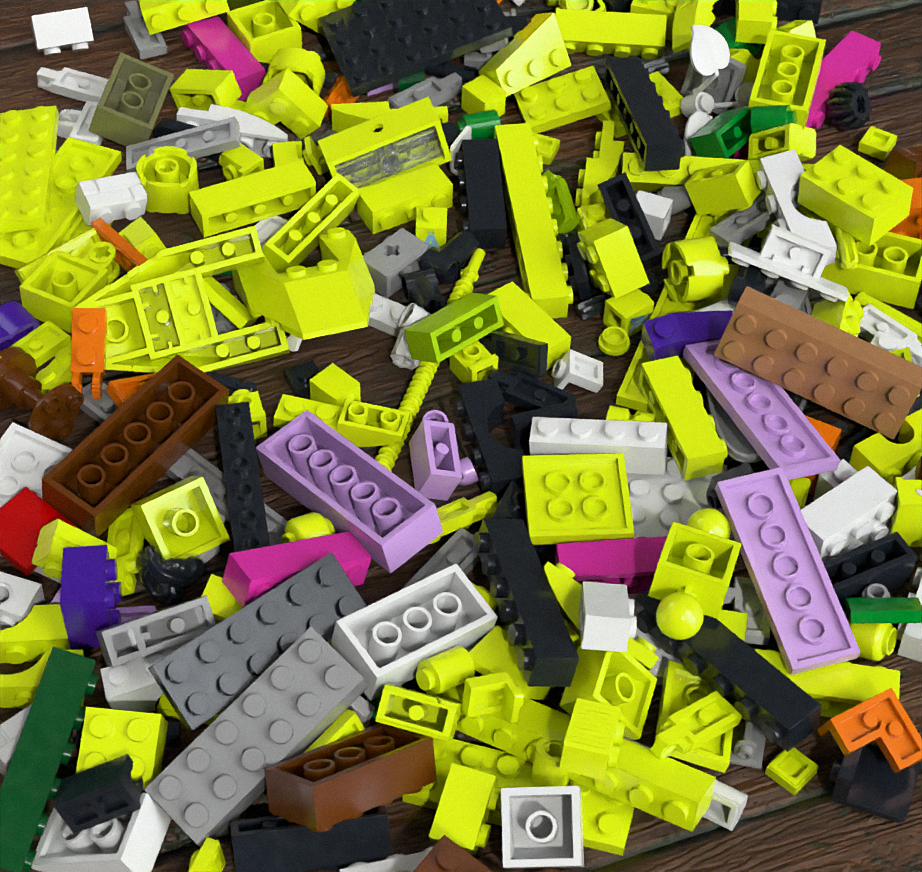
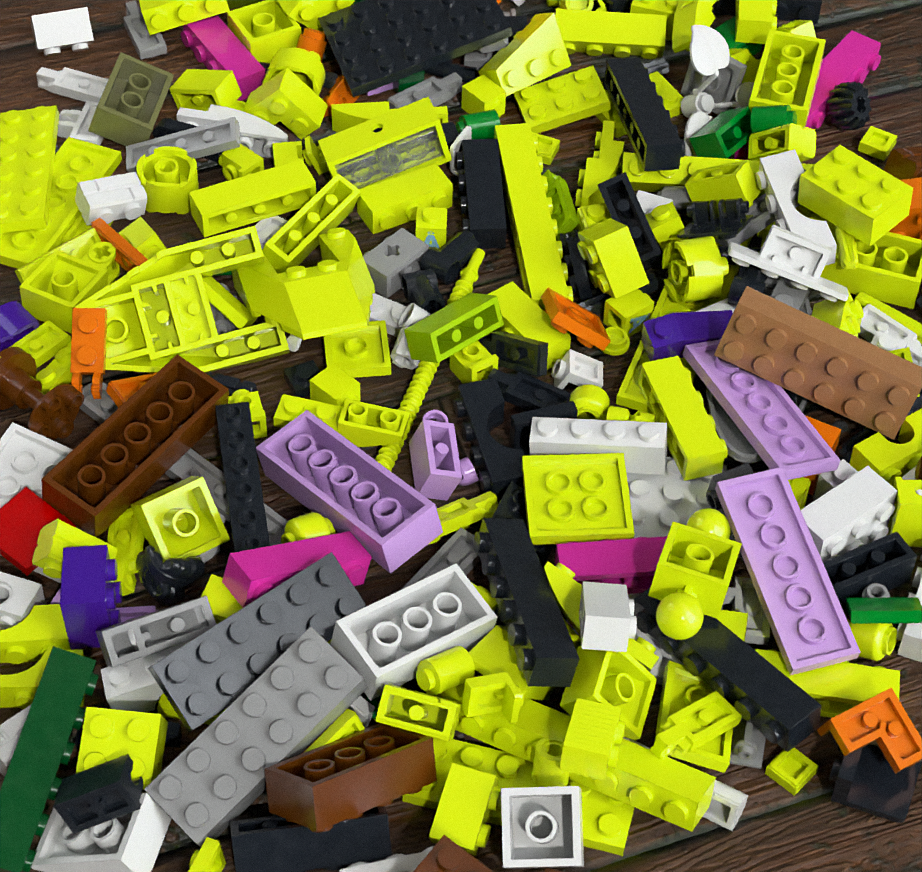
none -> orange brick [296,28,327,63]
none -> neon yellow plate [323,320,391,378]
none -> orange plate [541,288,611,351]
none -> neon yellow head [569,384,610,420]
none -> neon yellow brick [645,202,688,252]
none -> black hinge [677,198,753,240]

